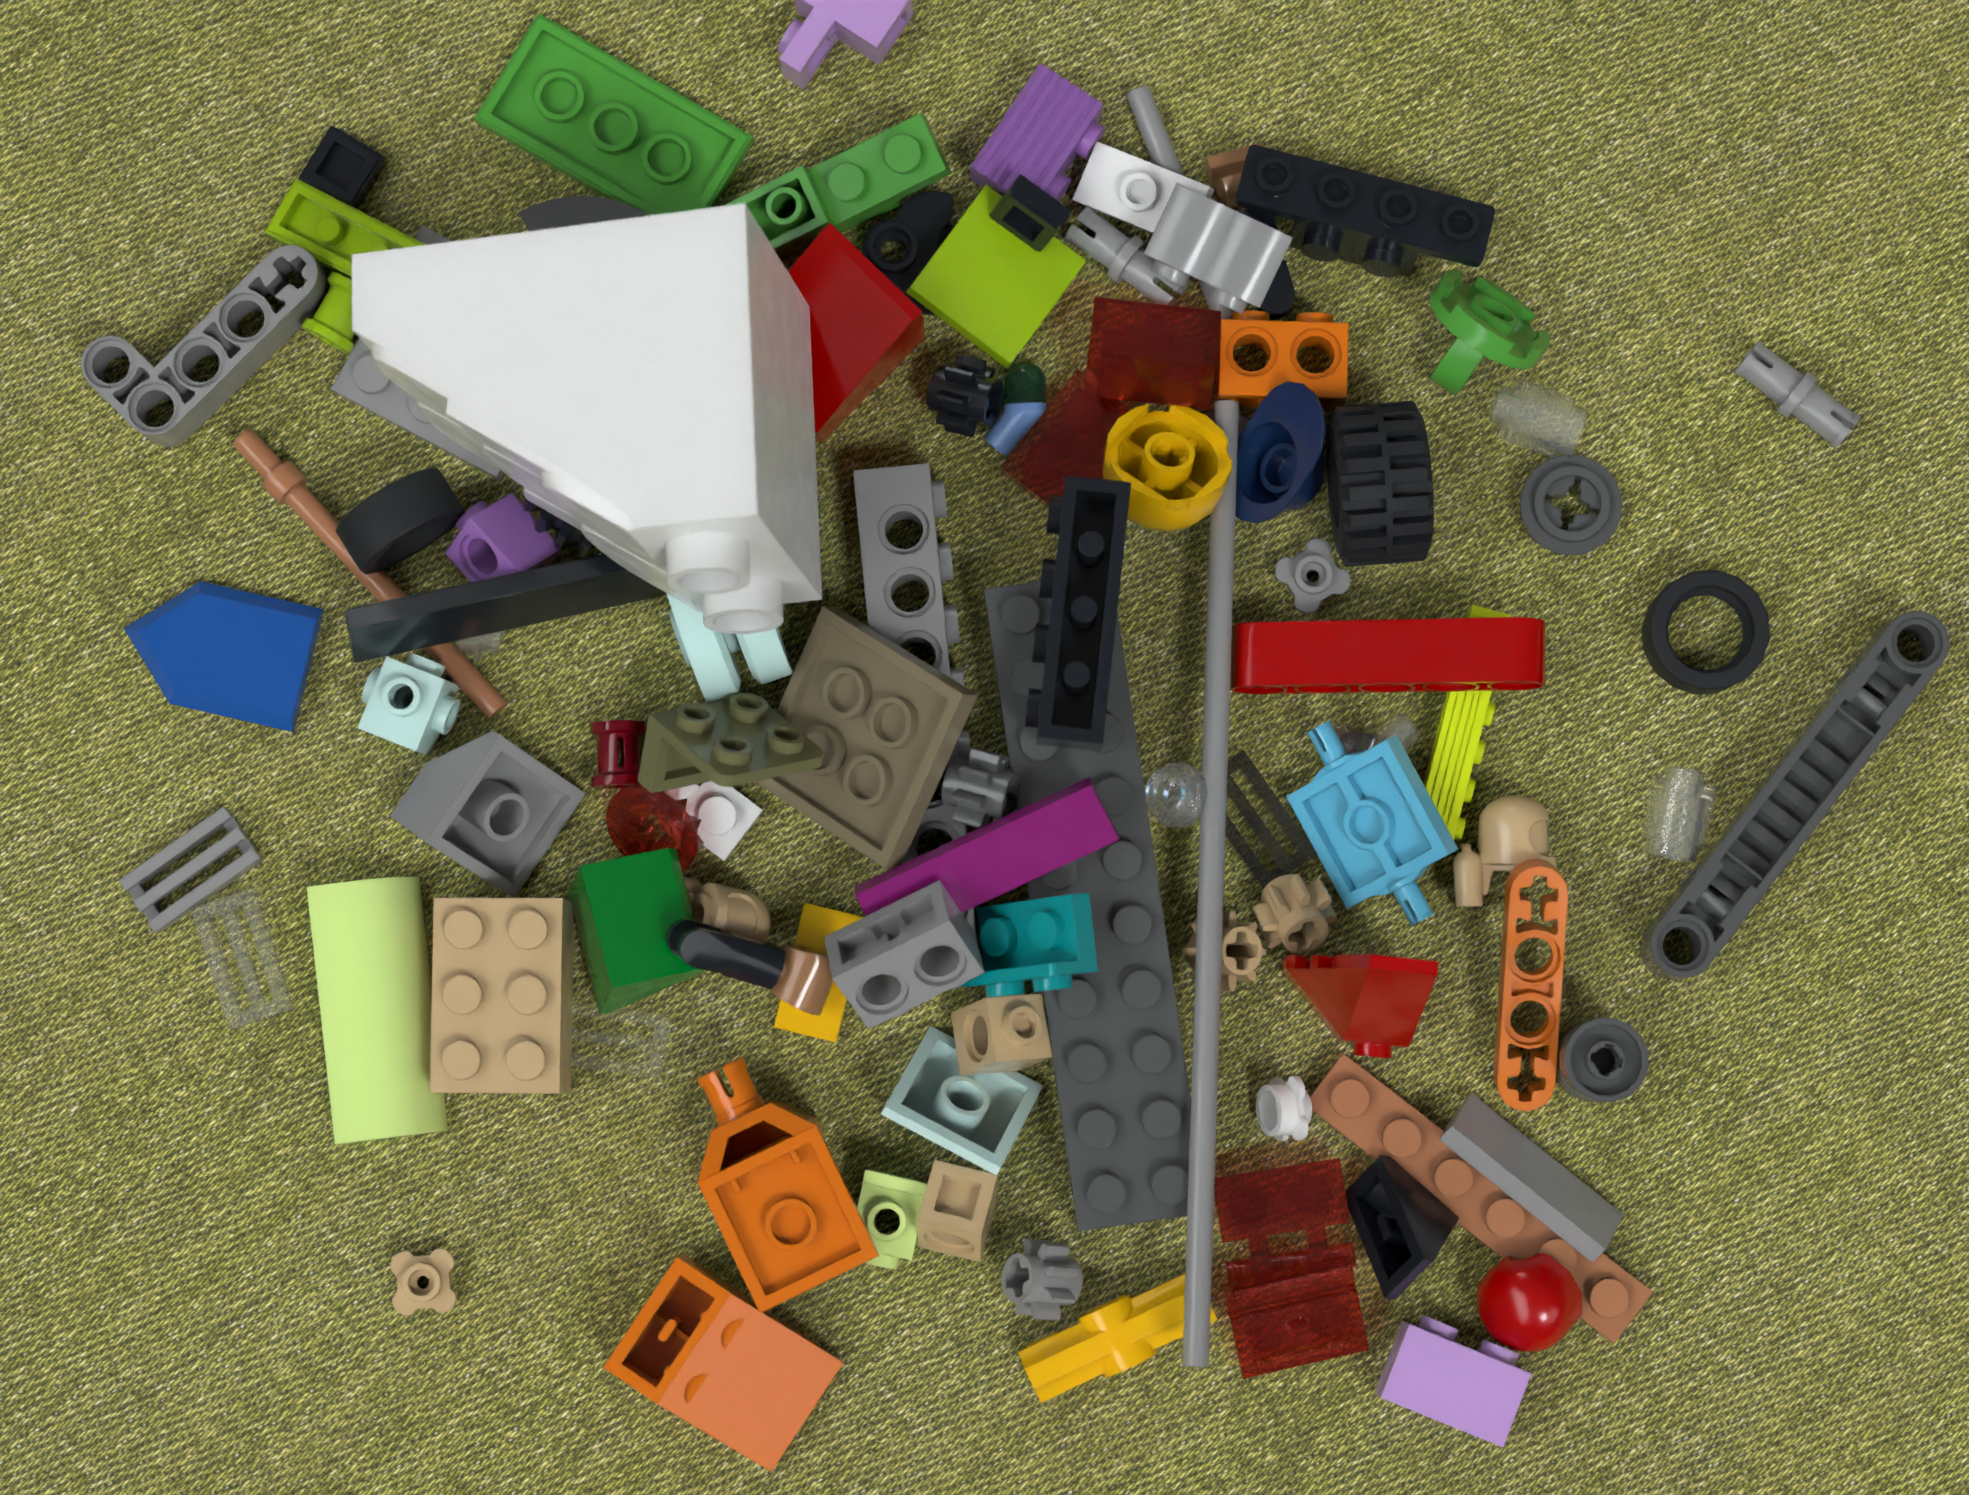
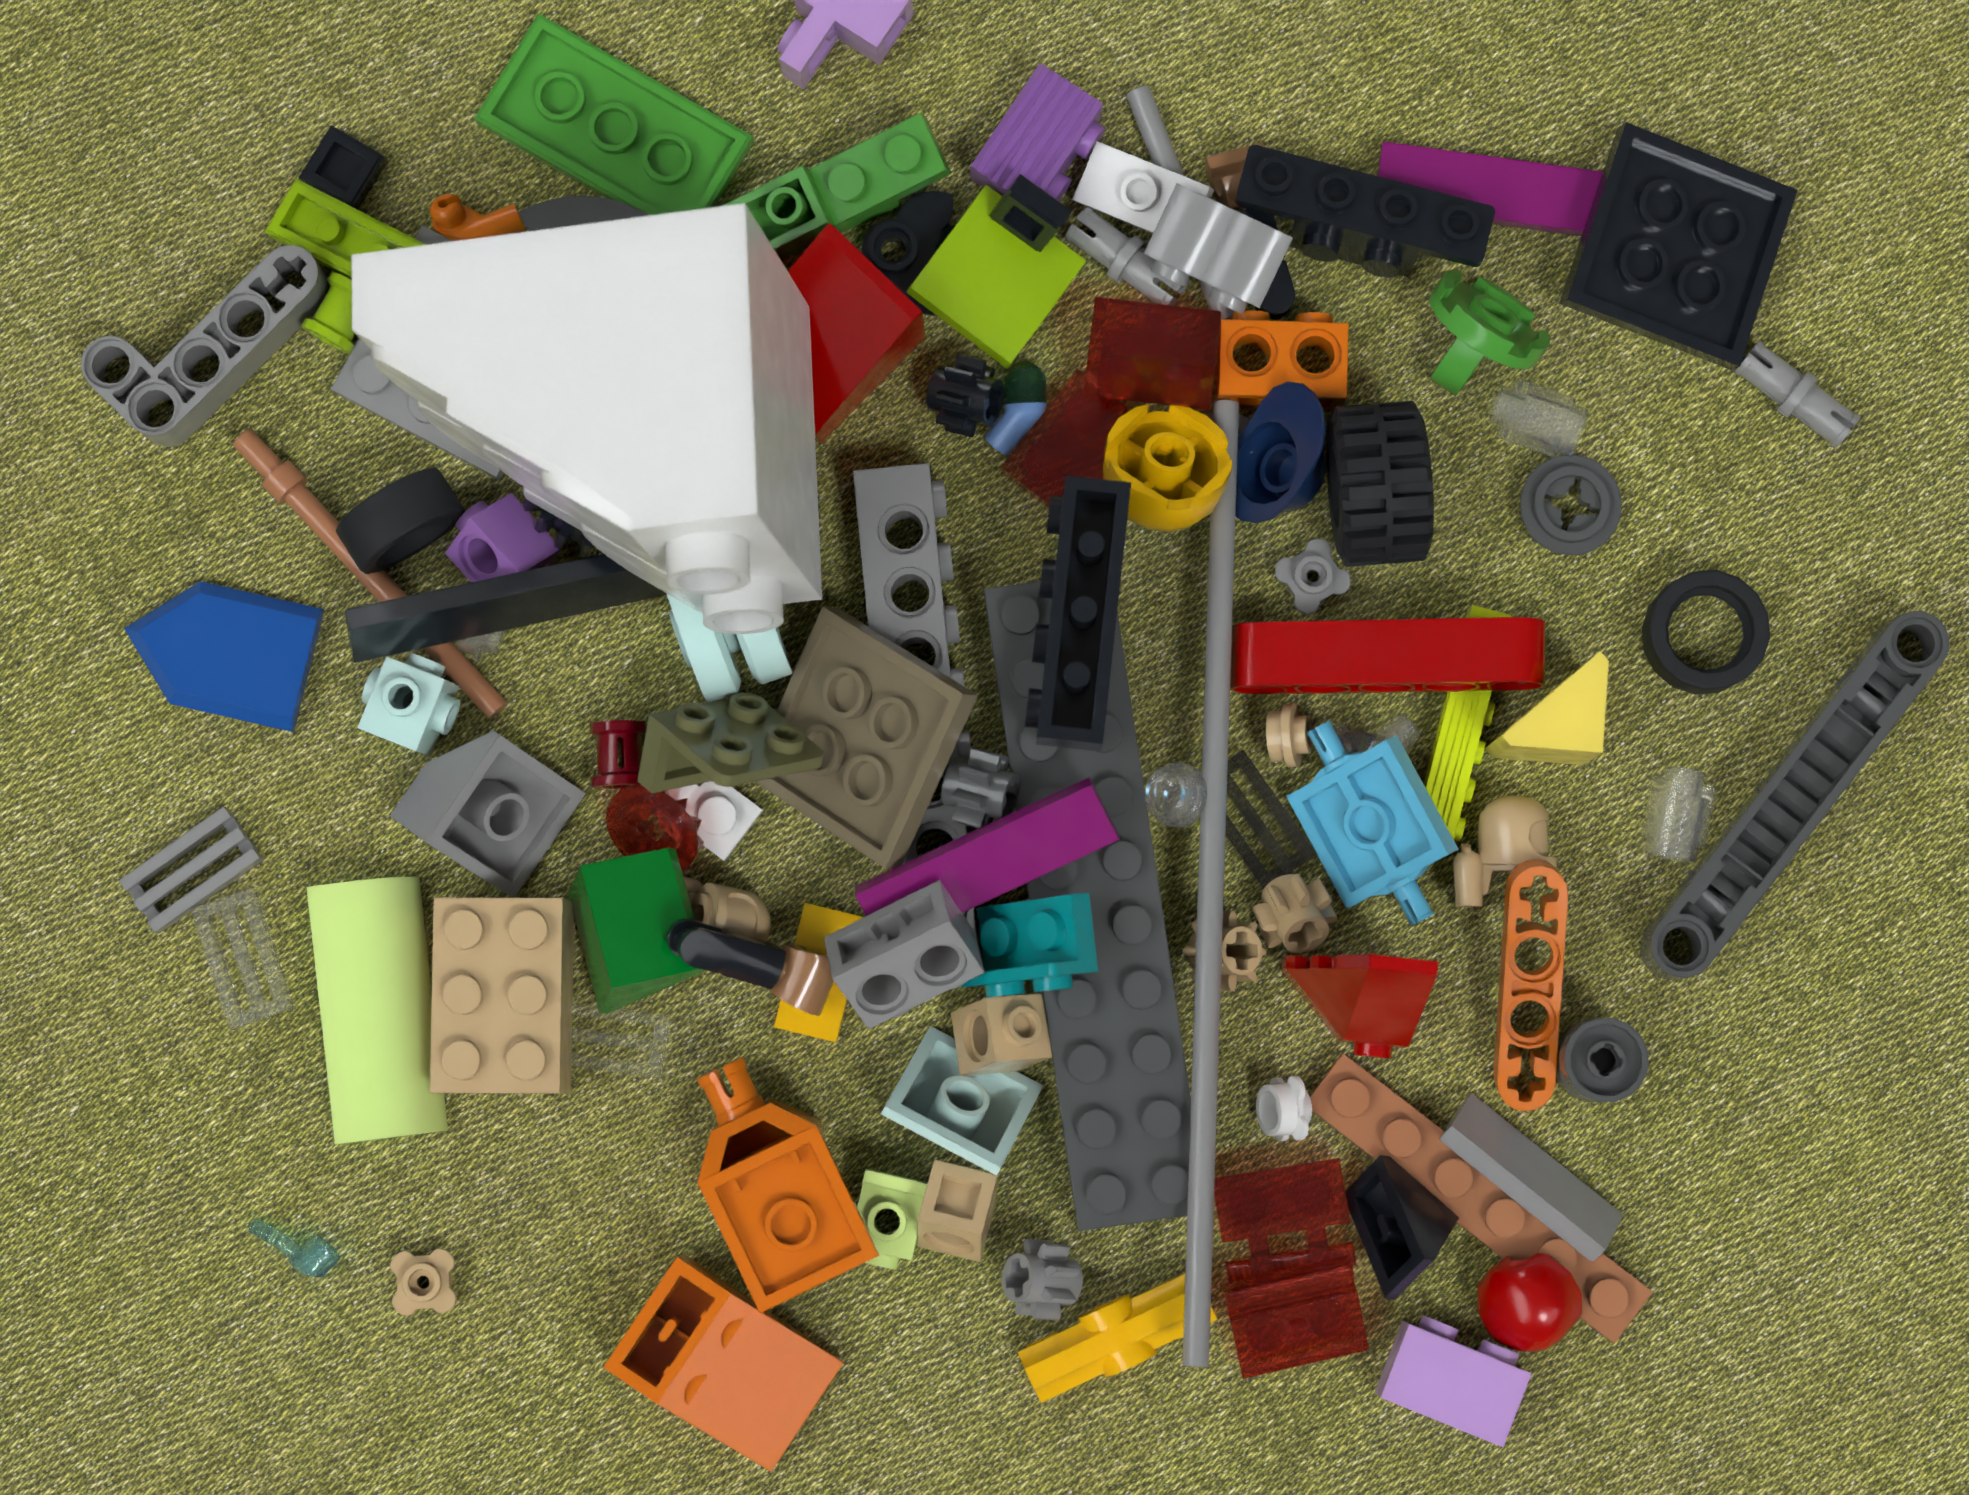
none -> clear light blue hand [249,1218,340,1278]
none -> orange arm [430,194,526,241]
none -> tan plate [1266,703,1313,768]
none -> magenta tile [1377,141,1603,236]
none -> light yellow slope [1485,651,1609,765]
none -> black plate [1559,122,1798,370]

